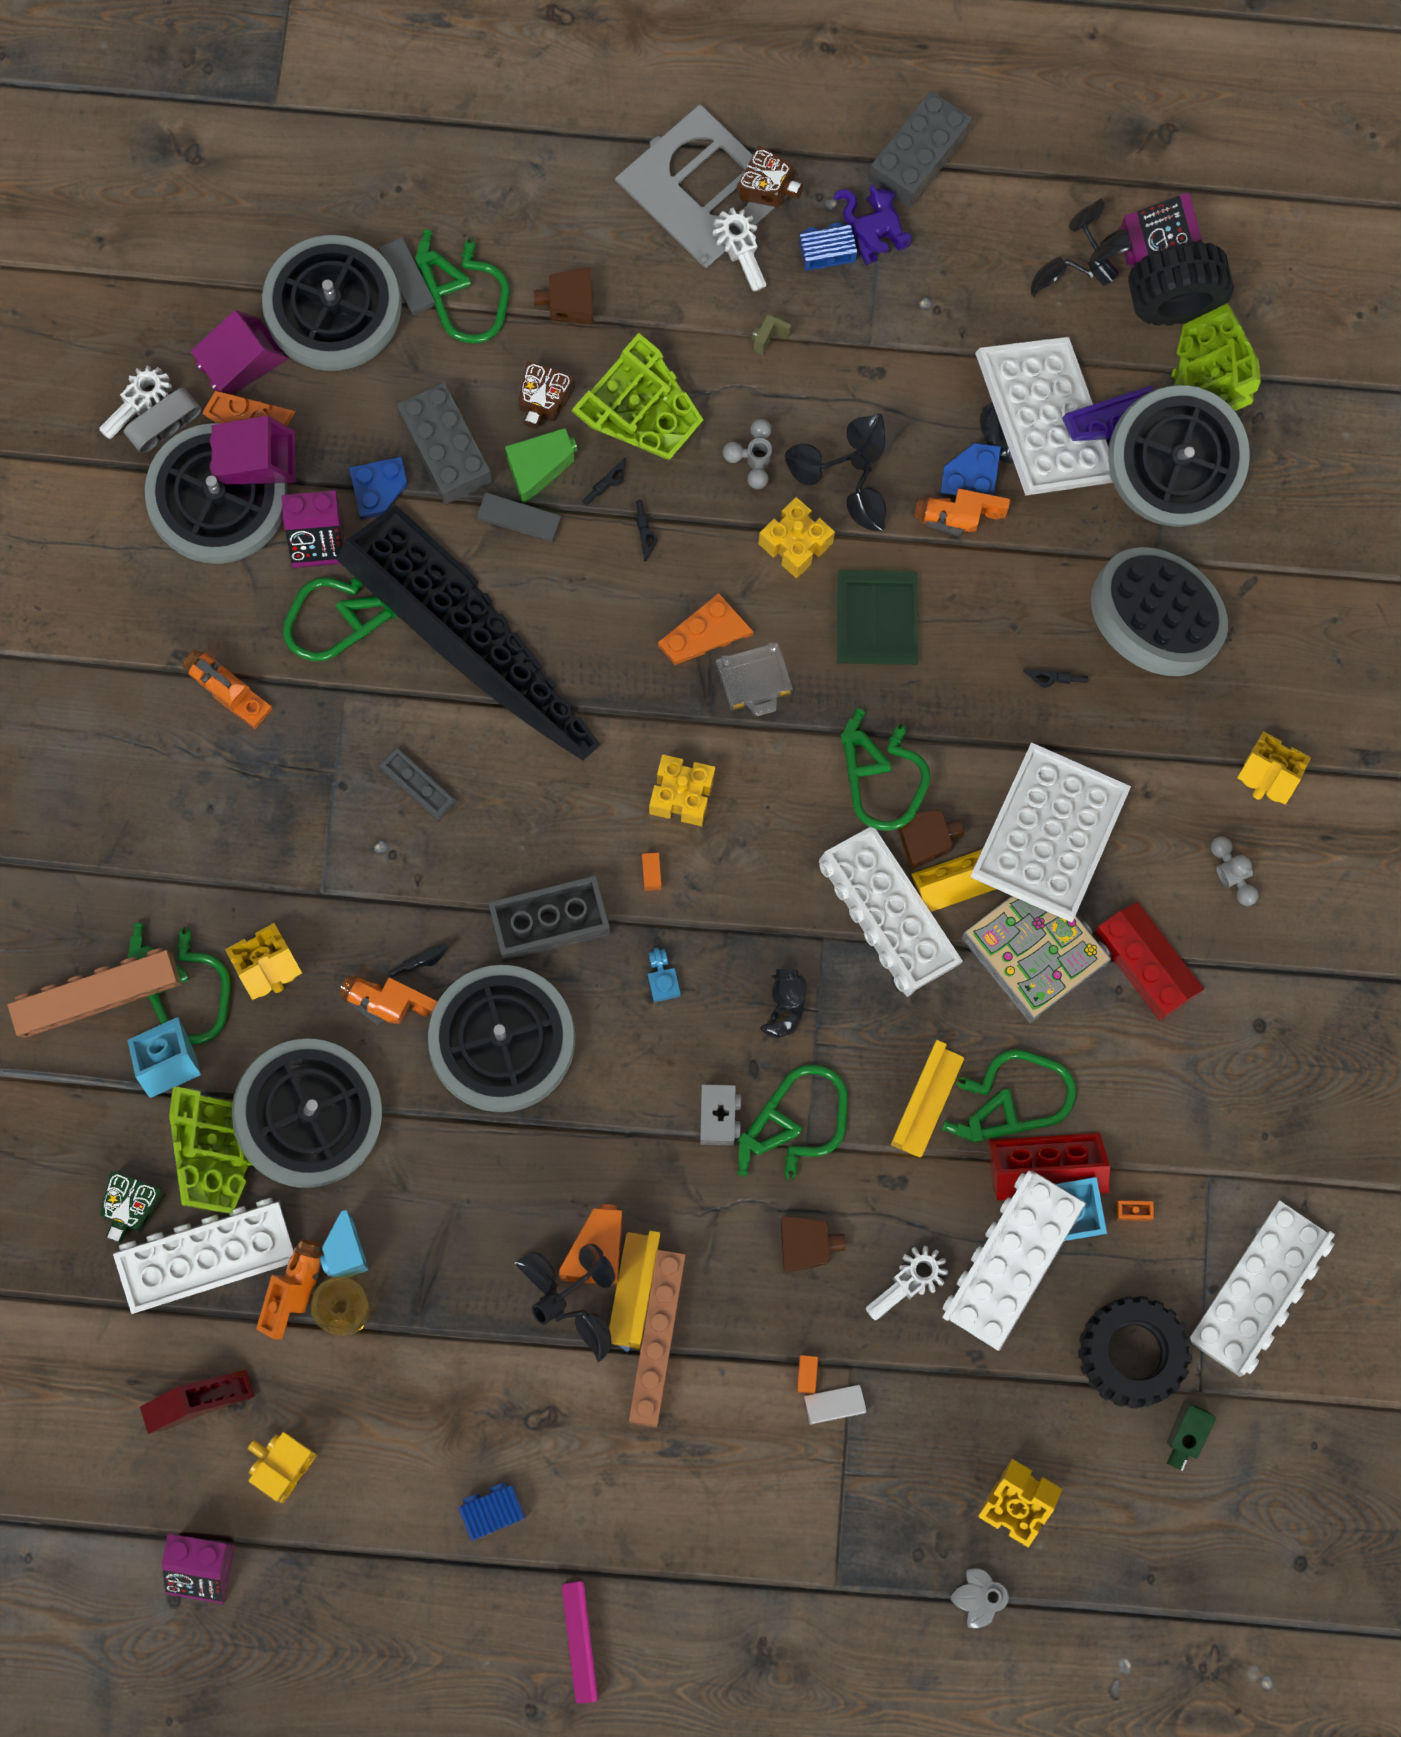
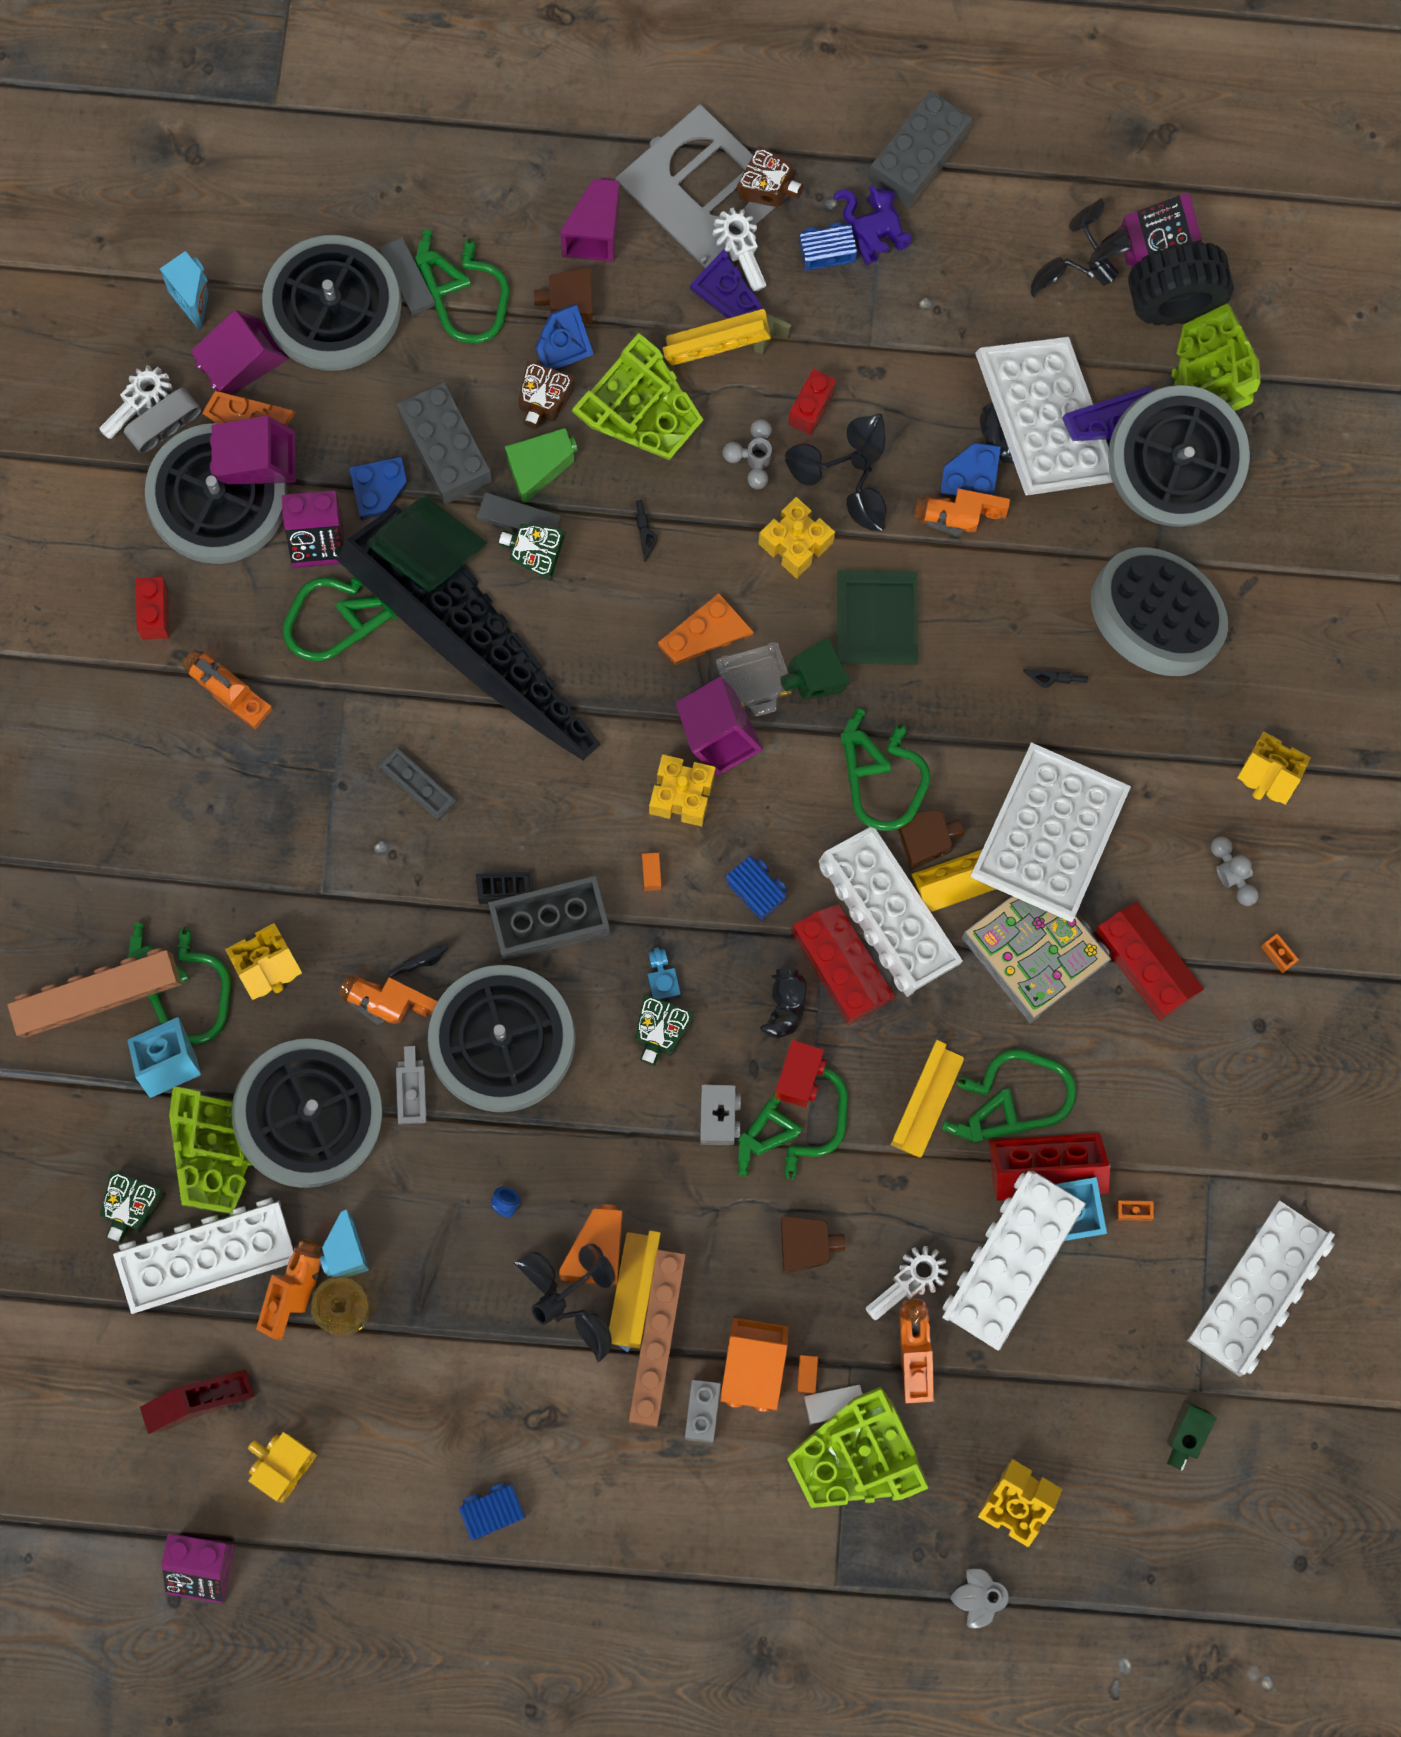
dark pink slope [562,1581,598,1704] -> none
black hand [582,457,626,506] -> none
black tyre [1078,1296,1192,1408] -> none
none -> red brick [135,577,169,640]
none -> medium azure slope [160,251,209,330]
none -> clear green piece [367,496,487,592]
none -> light grey hinge [396,1046,427,1125]
none -> black slope [476,872,533,905]
none -> blue tile [491,1187,521,1217]
none -> dark green torso [499,524,566,581]
none -> blue plate [535,304,594,370]
none -> magenta slope [560,178,620,262]
none -> dark green torso [635,995,694,1066]
none -> yellow panel [662,309,771,366]
none -> magenta slope [676,676,763,776]
none -> light grey brick [684,1380,720,1443]
none -> dark purple wing [690,249,767,319]
none -> orange slope [720,1317,789,1412]
none -> blue brick [725,855,787,921]
none -> red brick [774,1040,827,1108]
none -> dark green torso [780,638,850,700]
none -> lime wedge [787,1387,929,1508]
none -> red brick [788,369,836,436]
none -> red slope [792,904,896,1025]
none -> orange plate [900,1298,934,1403]
none -> orange piece [1261,933,1299,974]

